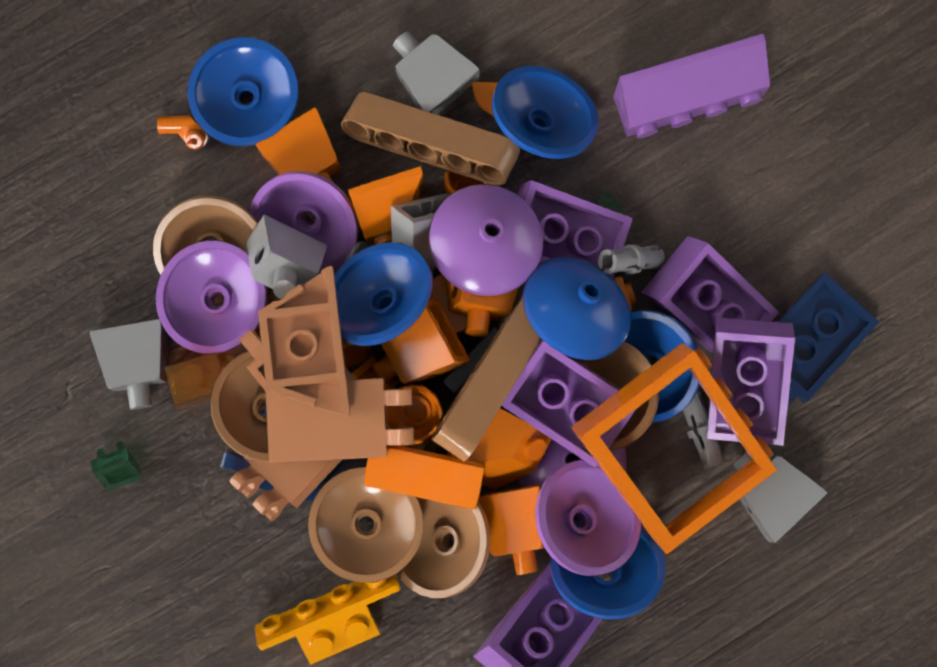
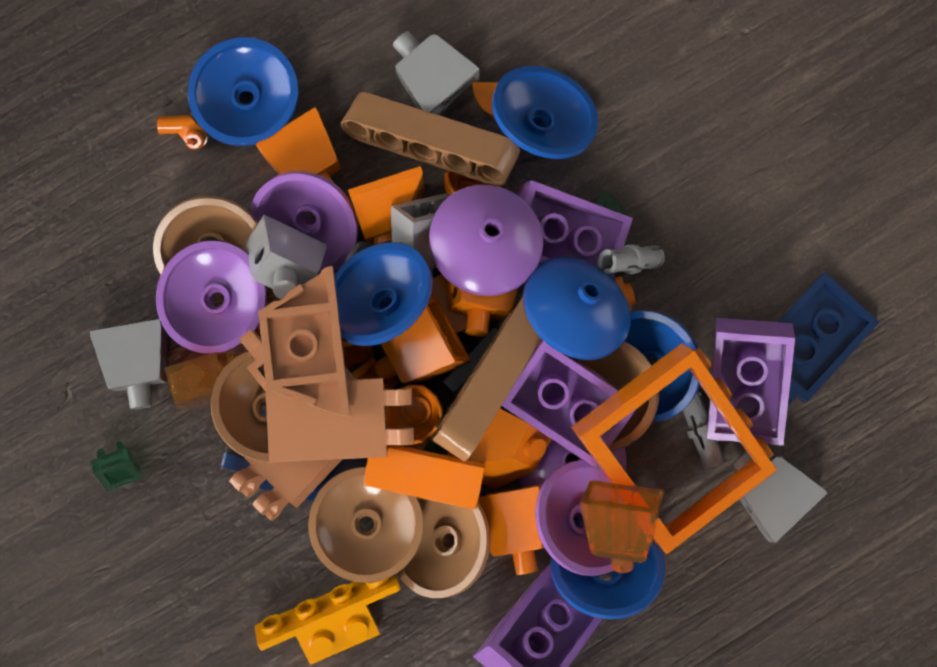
medium lavender slope [613,34,770,138] -> none
medium lavender slope [641,236,779,354] -> none
none -> clear orange torso [581,480,664,573]

